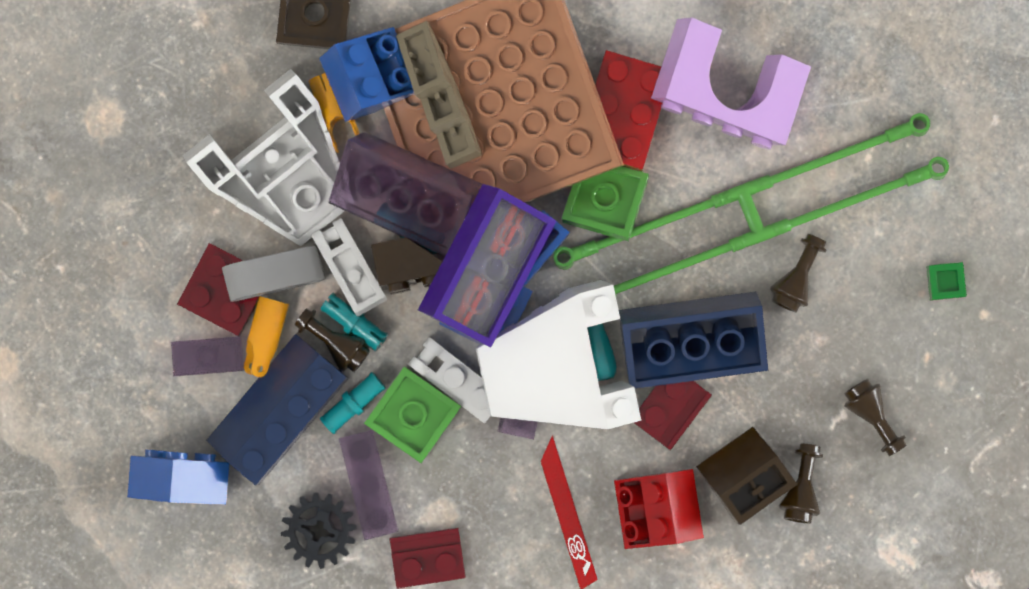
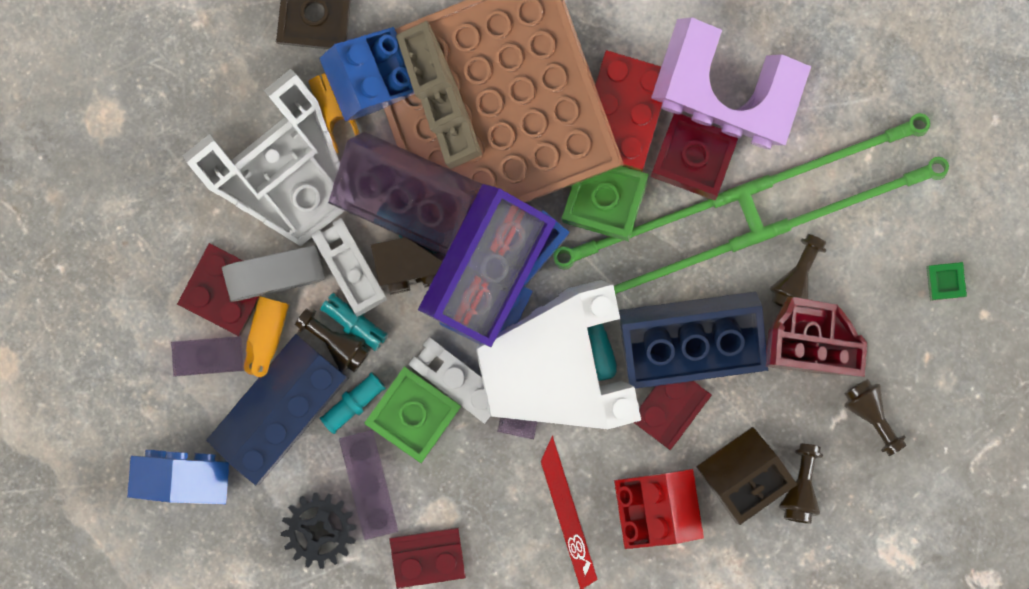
none -> dark red plate [650,113,738,201]
none -> dark red wedge [766,297,867,377]

